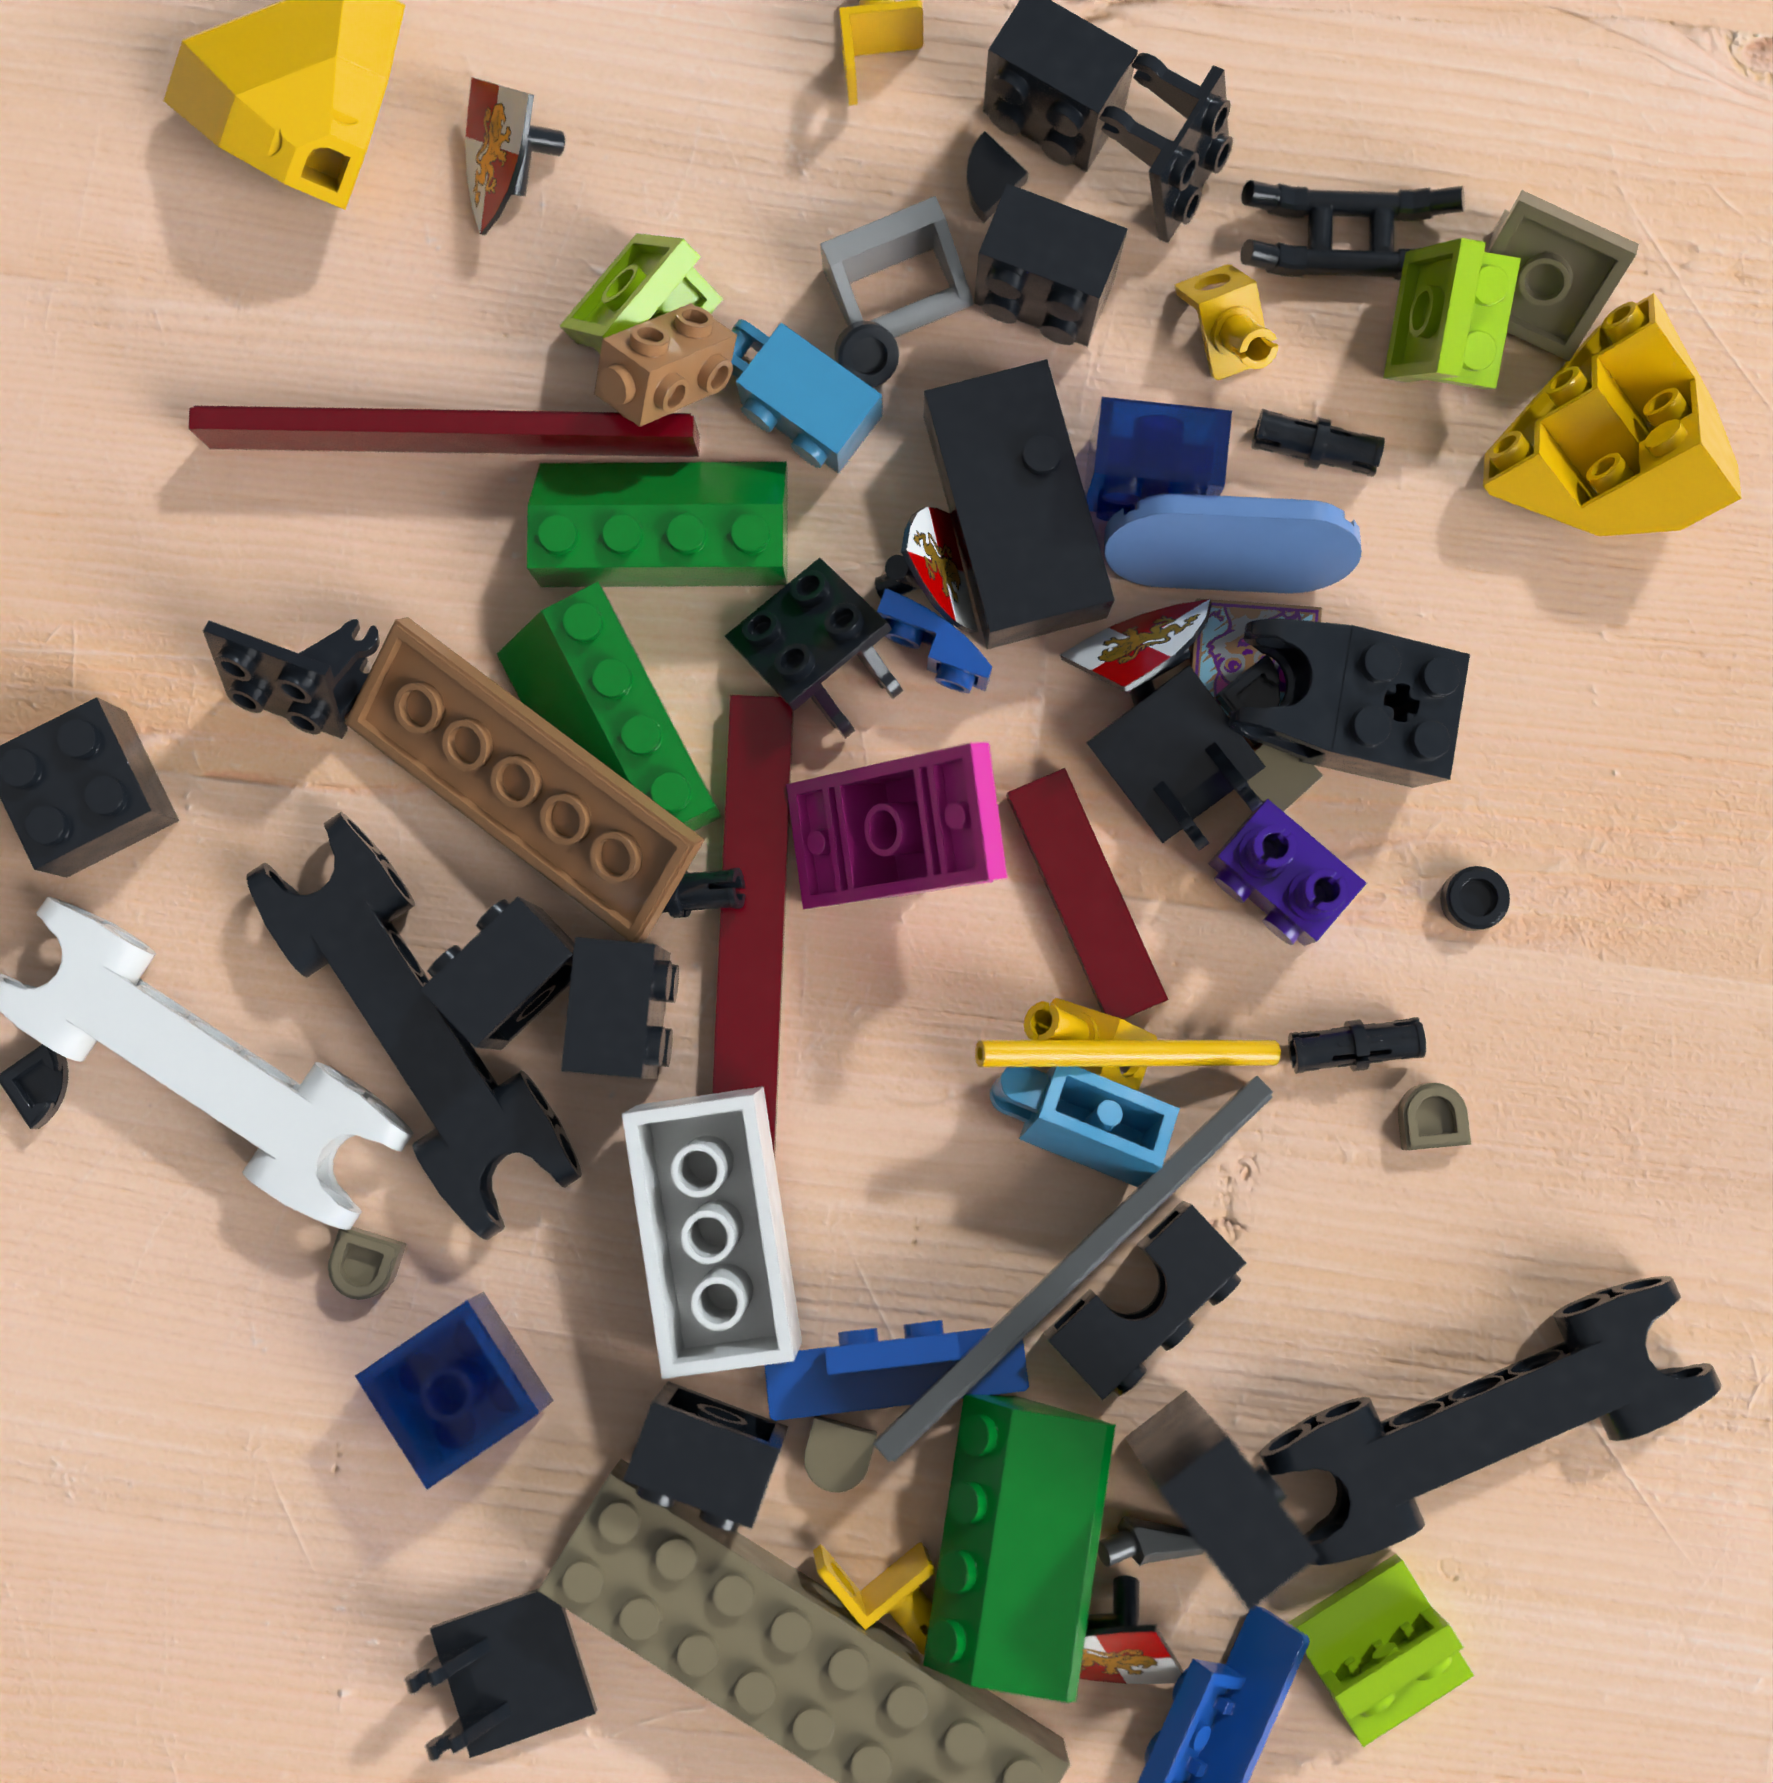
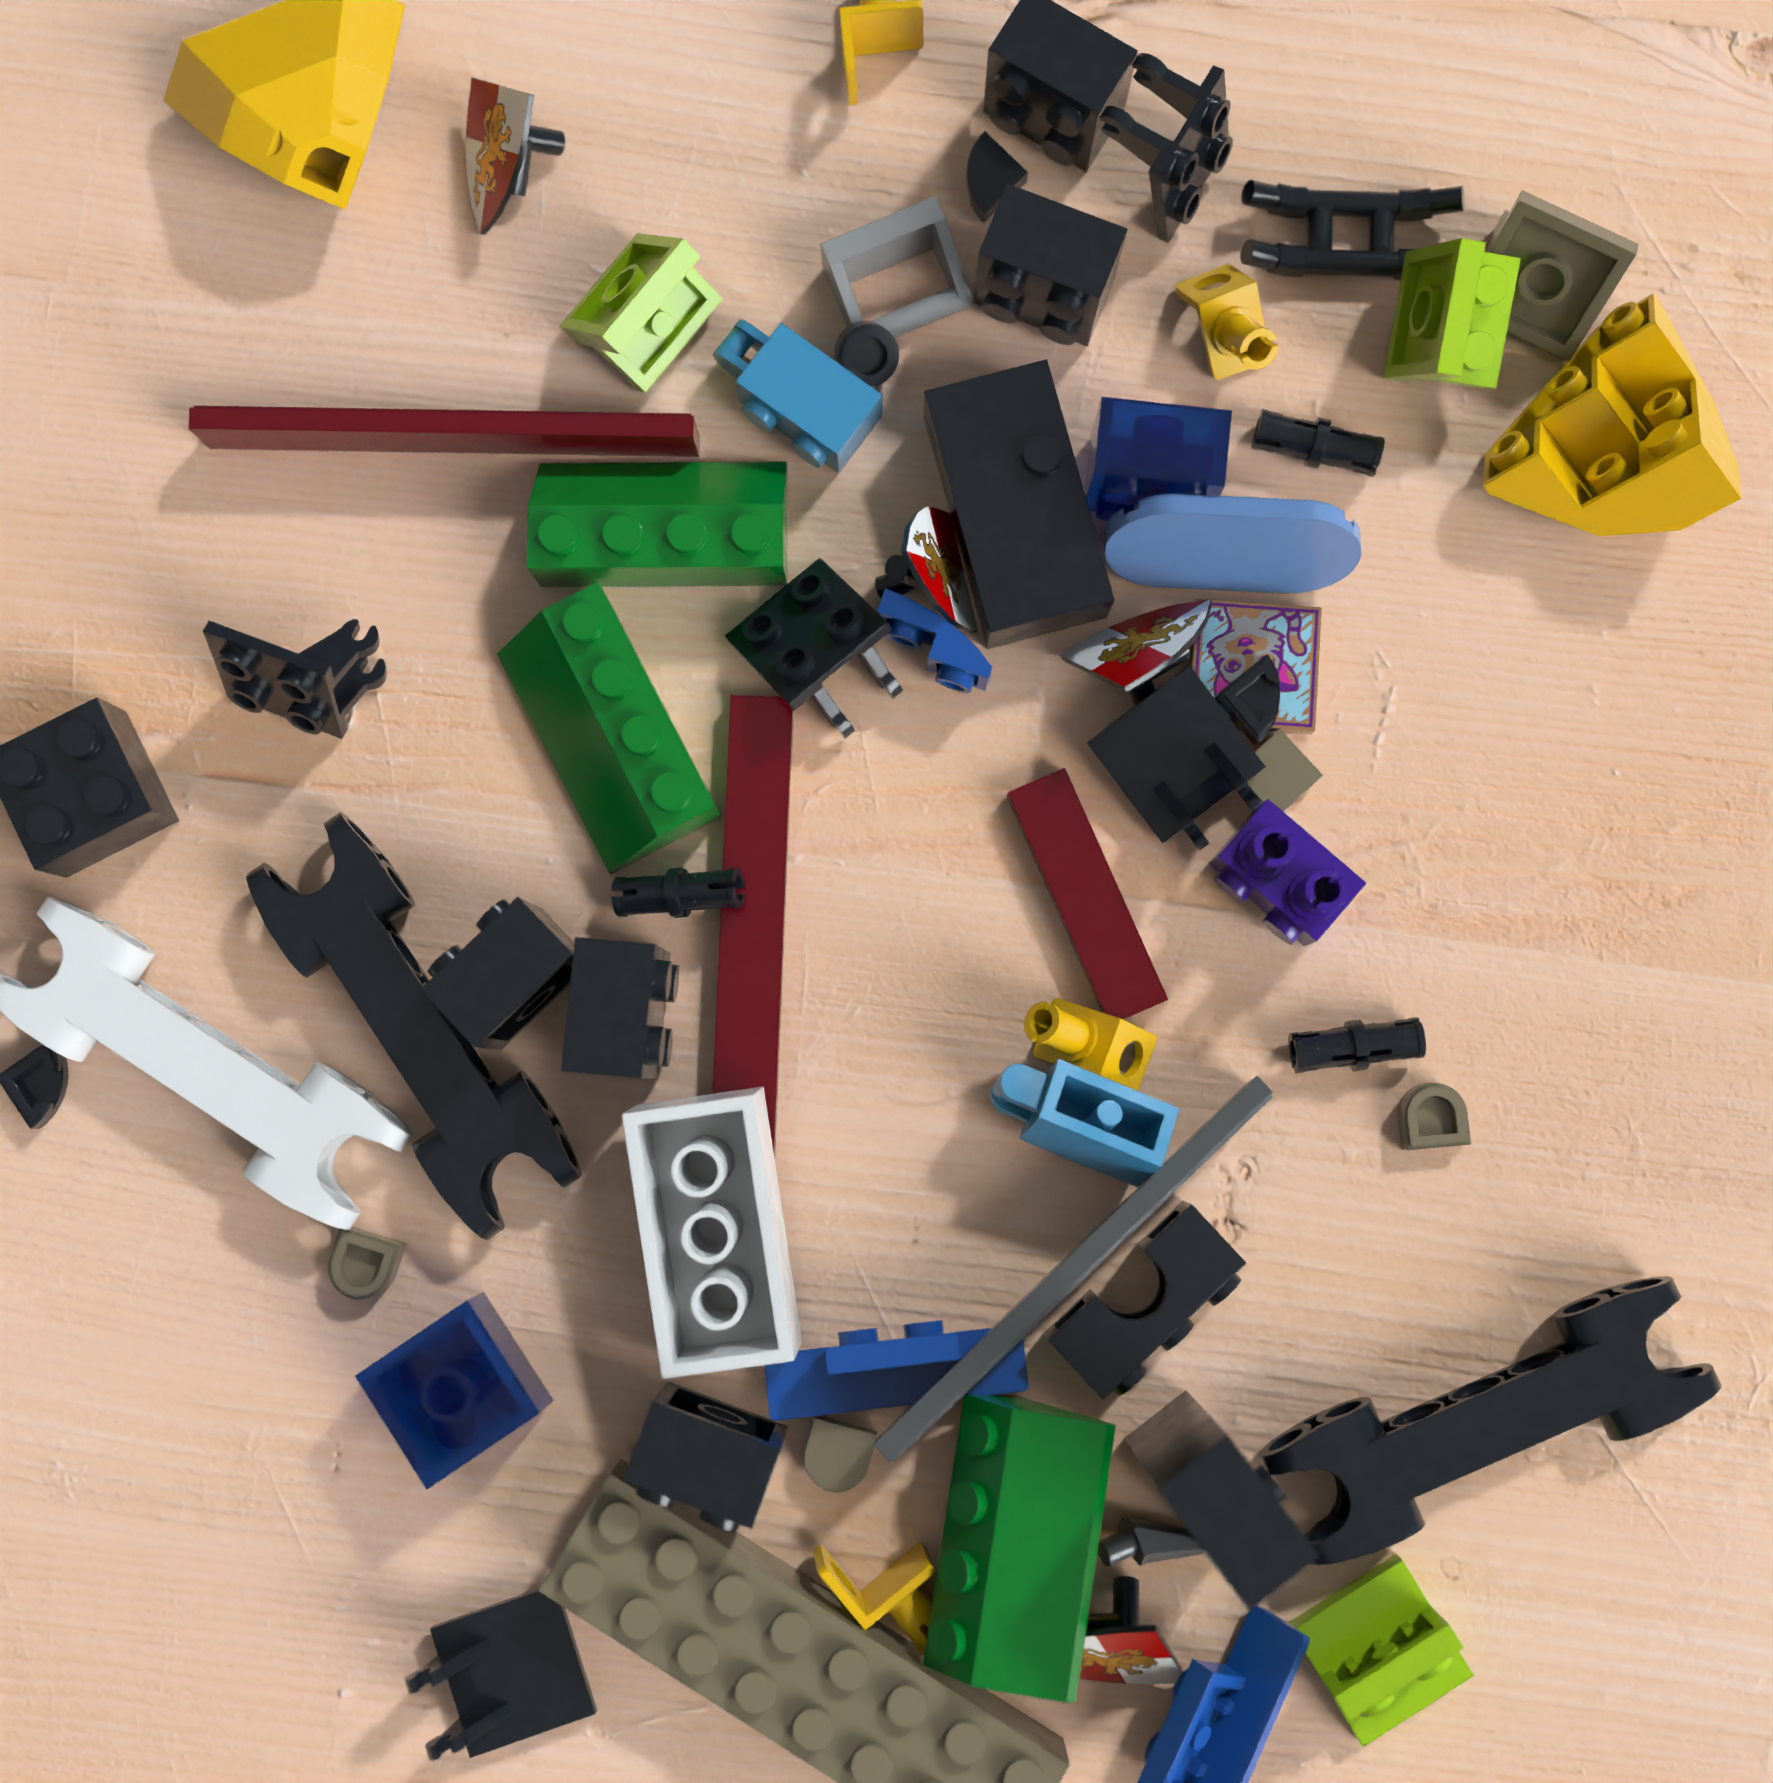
medium nougat tile [345,617,705,943] -> none
medium nougat brick [594,303,737,427] -> none
dark pink brick [786,742,1007,909] -> none
yellow piece [975,1040,1281,1067] -> none
black brick [1229,619,1470,788] -> none
black tile [1440,866,1510,931] -> none

